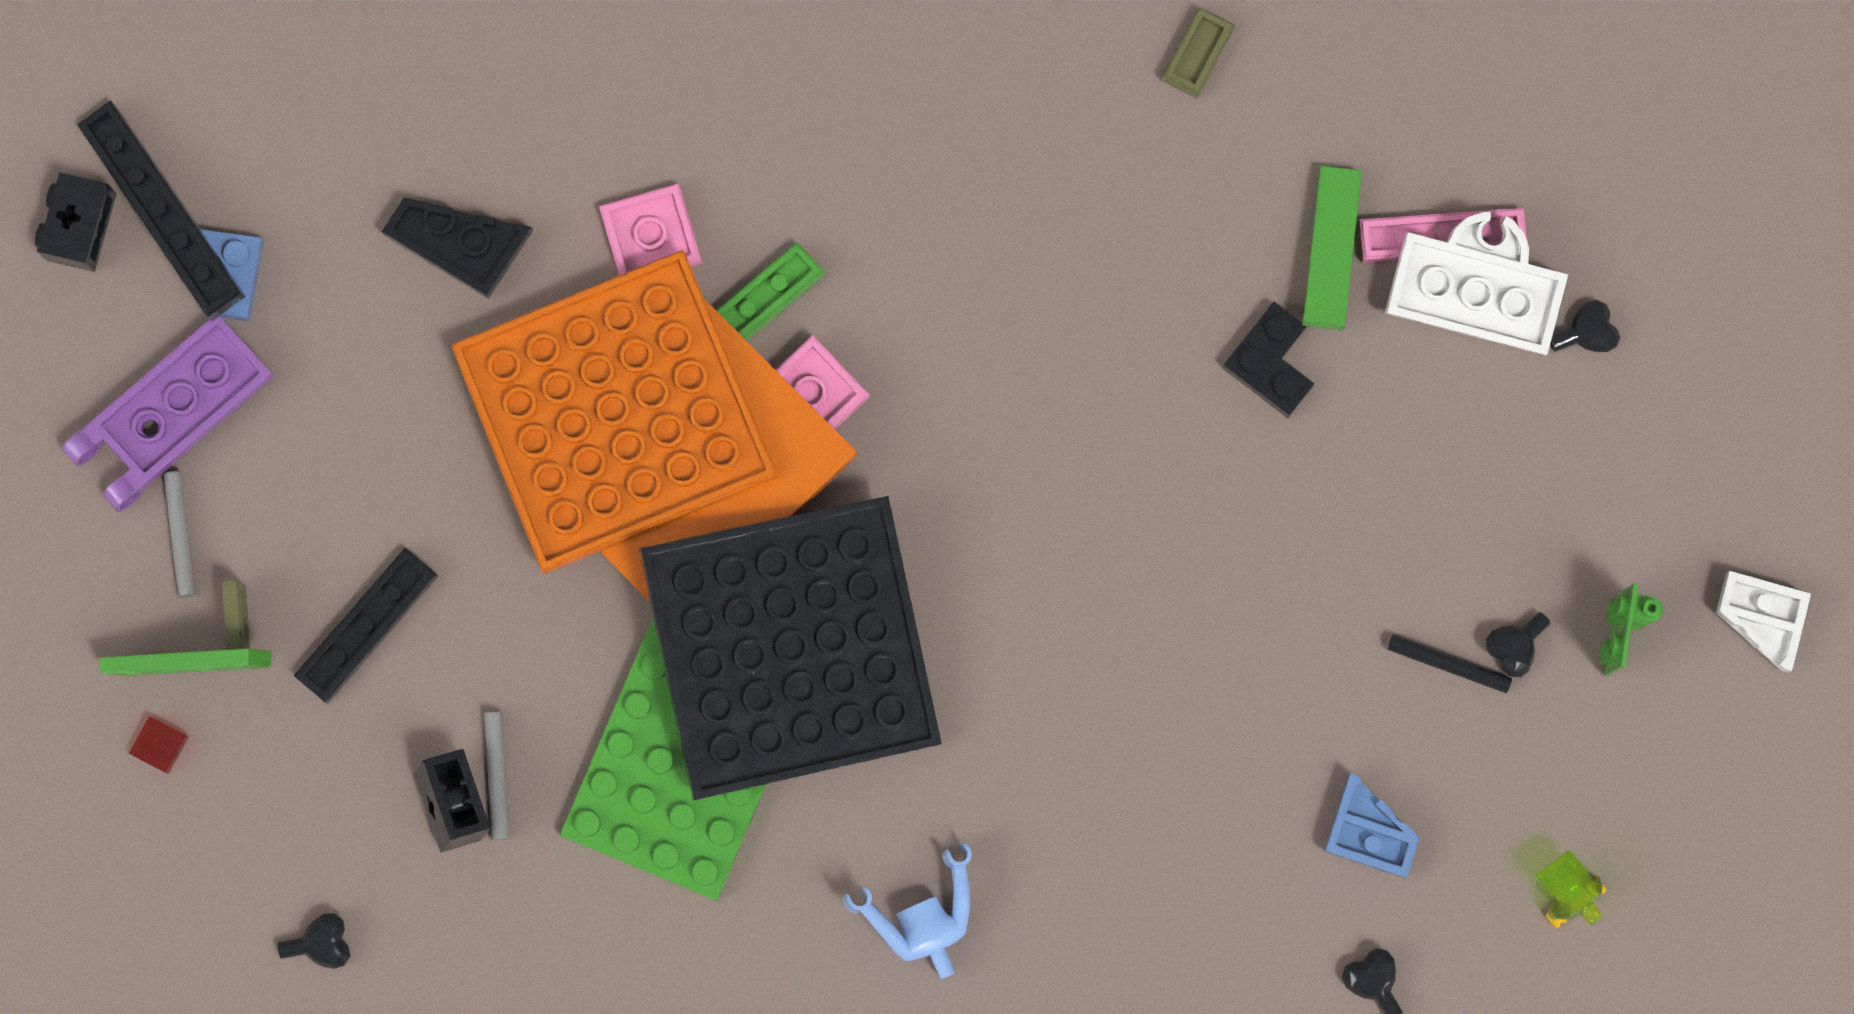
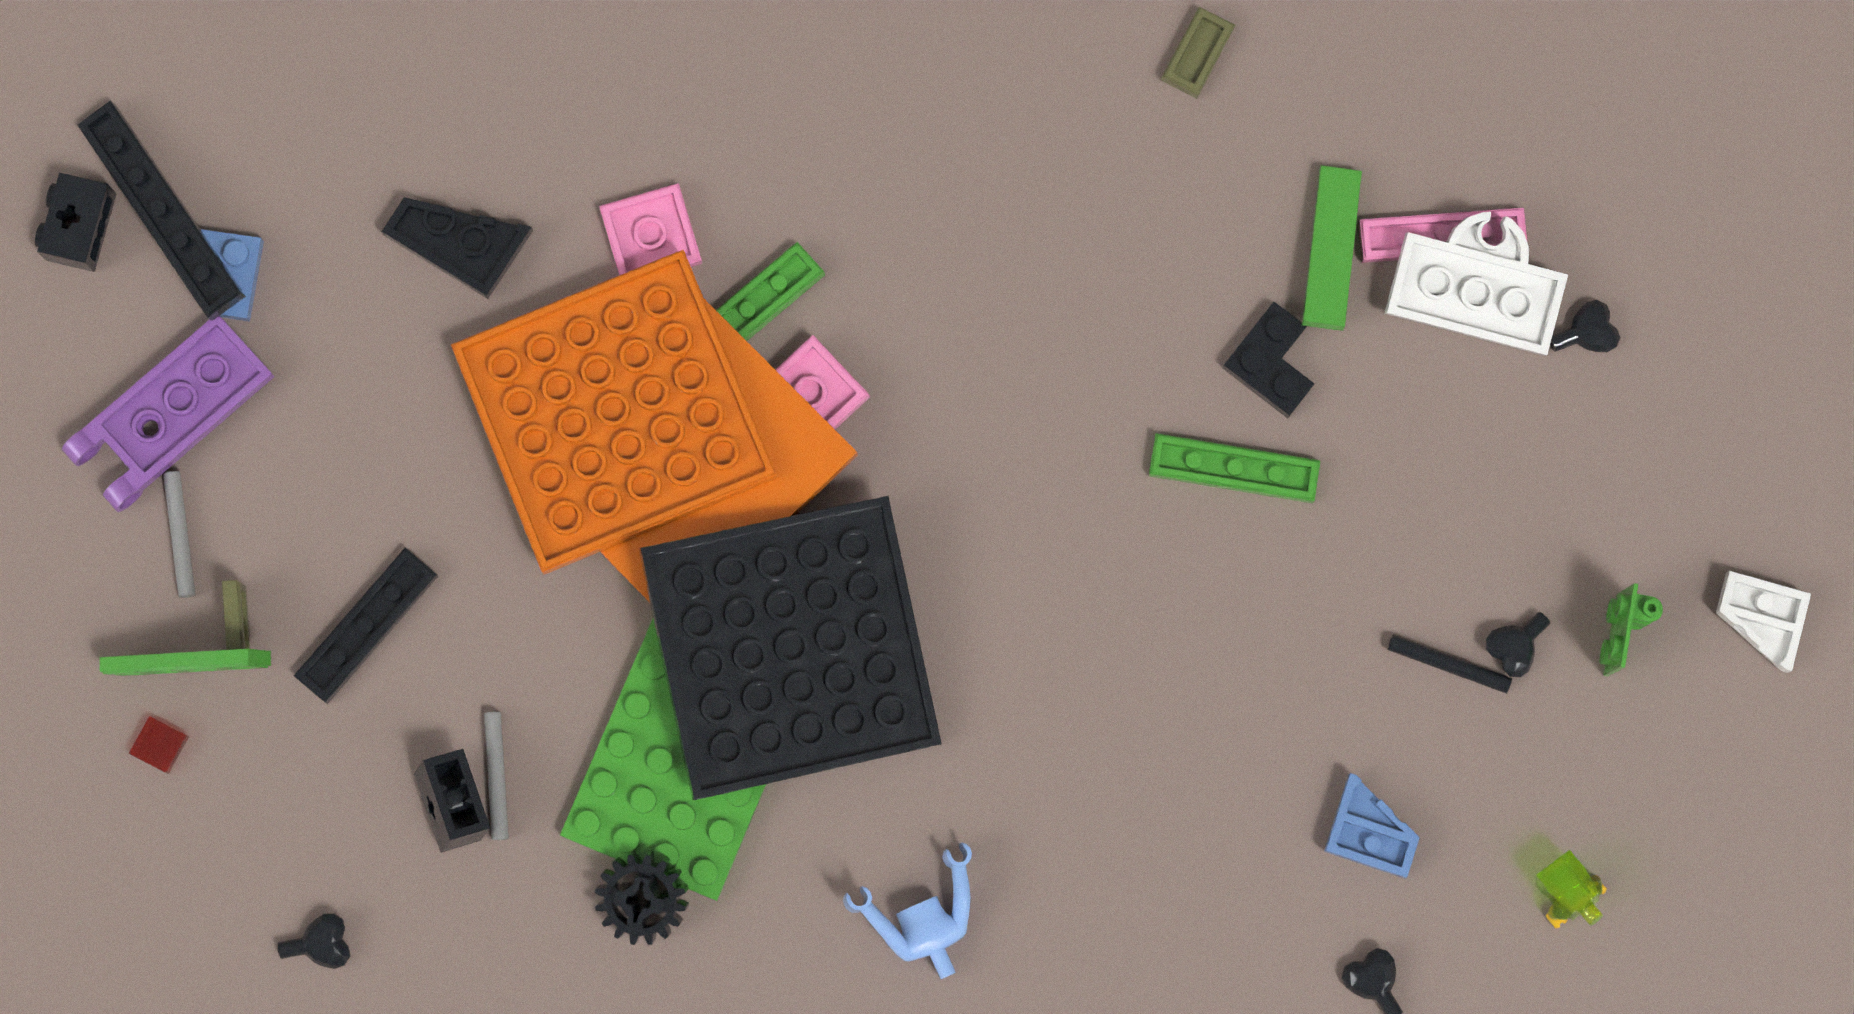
none -> black gear [595,851,689,945]
none -> bright green tile [1148,433,1321,504]

